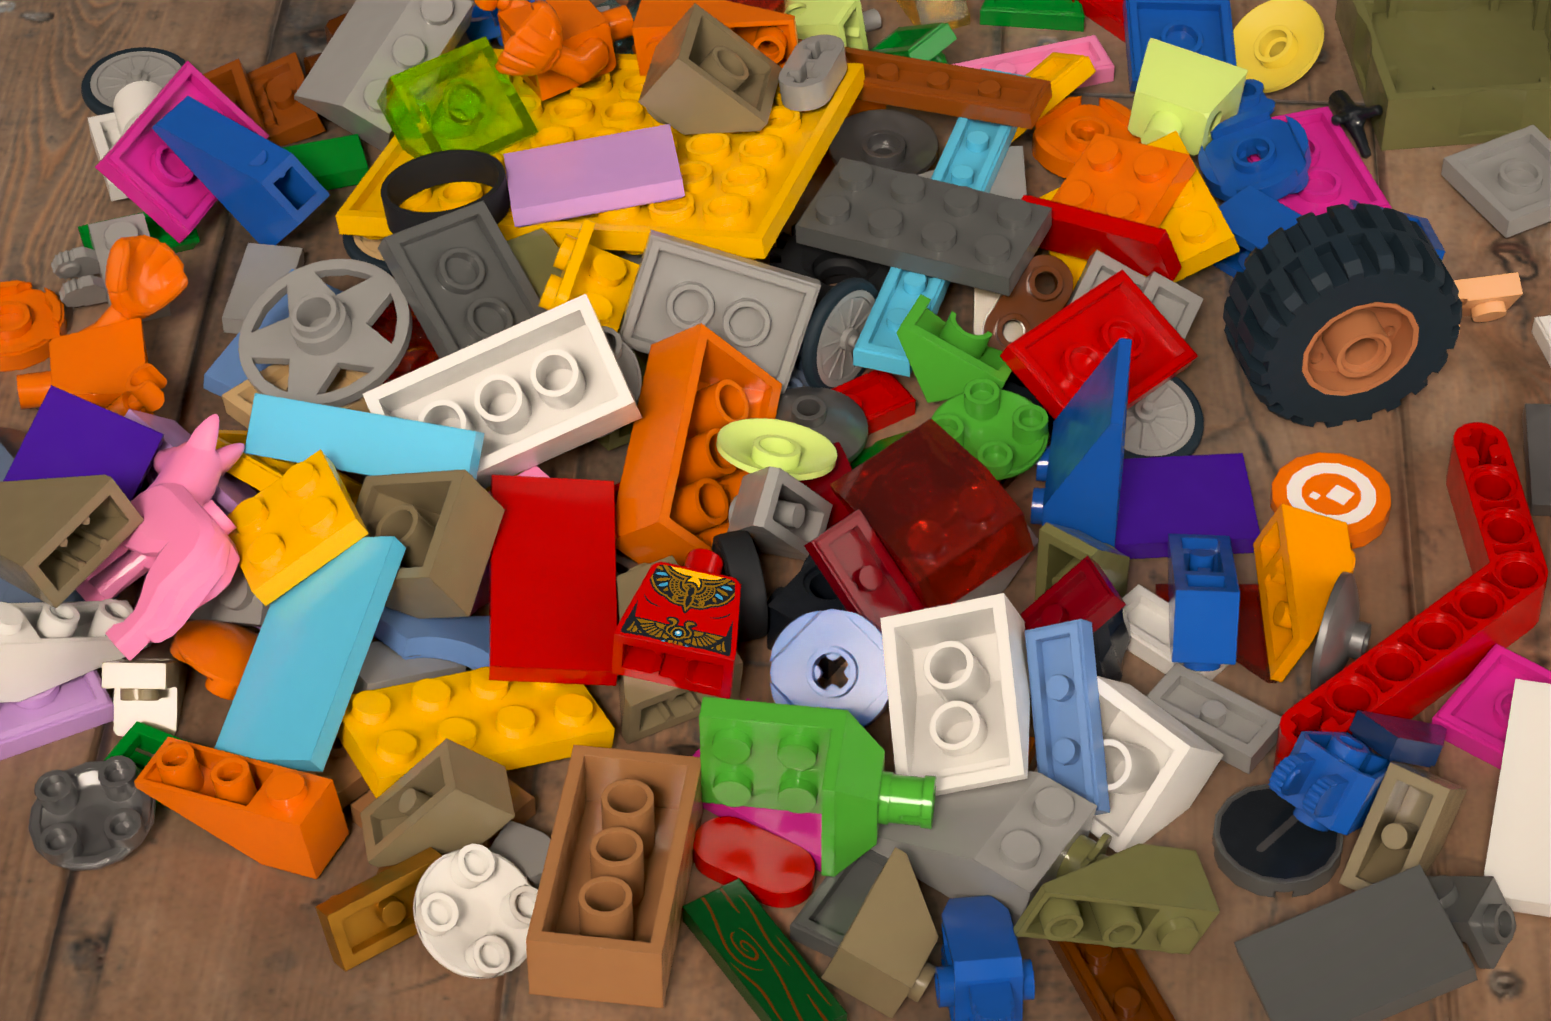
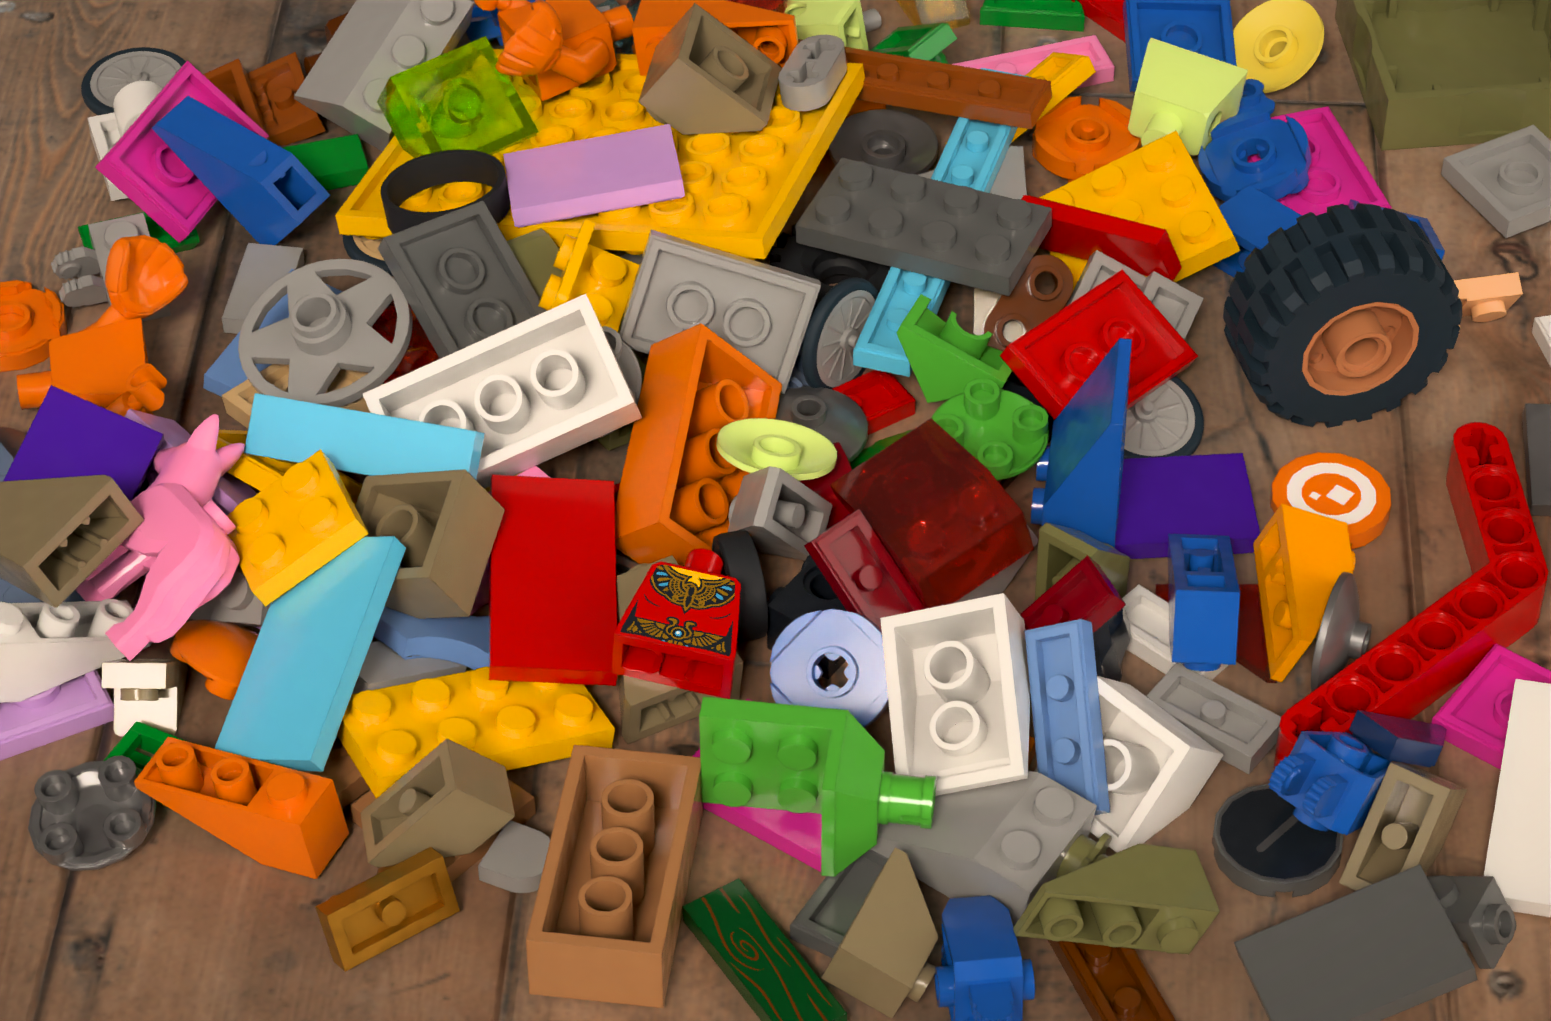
white dish [413,844,538,979] -> none
red tile [693,816,815,908] -> none
orange plate [1051,133,1196,227] -> none
black bar [1328,90,1383,159] -> none

